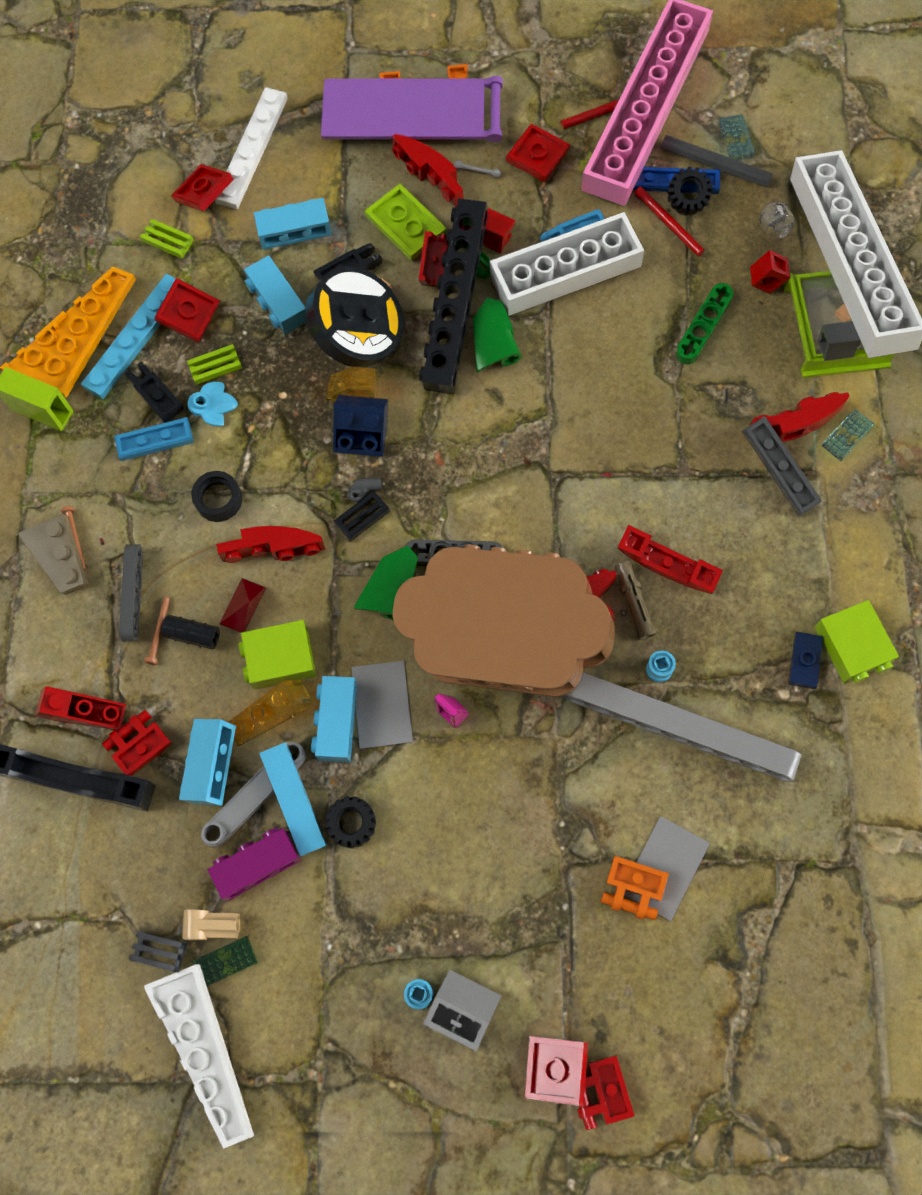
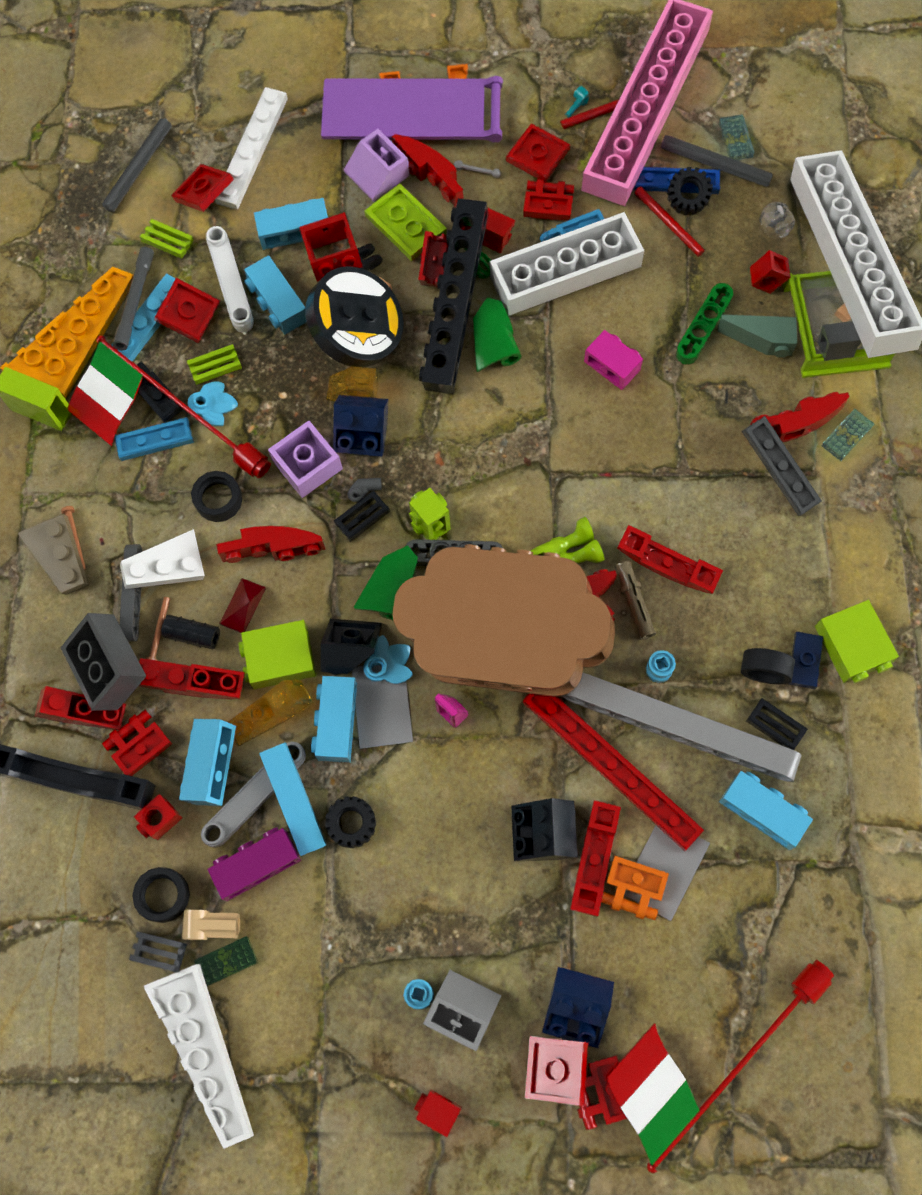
none -> dark grey brick [60,613,146,711]
none -> flag [68,335,271,479]
none -> dark grey axle [102,118,172,212]
none -> dark grey piece [112,247,154,351]
none -> white wing [120,529,205,589]
none -> black tyre [132,867,190,923]
none -> red brick [133,794,183,840]
none -> red slope [139,658,245,699]
none -> white piece [206,226,254,333]
none -> lavender brick [268,421,343,498]
none -> red window [299,212,363,282]
none -> black slope [321,618,382,675]
none -> lavender slope [344,129,410,202]
none -> medium azure plate [363,635,413,684]
none -> lime brick [409,488,451,540]
none -> red brick [414,1089,462,1137]
none -> black slope [511,798,578,861]
none -> red tile [522,694,704,851]
none -> red plate [523,179,574,221]
none -> lime piece [530,517,605,564]
none -> dark blue slope [542,967,614,1048]
none -> teal hand [565,86,589,118]
none -> red slope [570,800,621,917]
none -> dark pink brick [584,330,643,390]
none -> flag [607,960,834,1173]
none -> sand green slope [717,315,797,357]
none -> medium azure brick [719,771,813,850]
none -> black tyre [741,648,795,684]
none -> black tile [746,698,808,750]

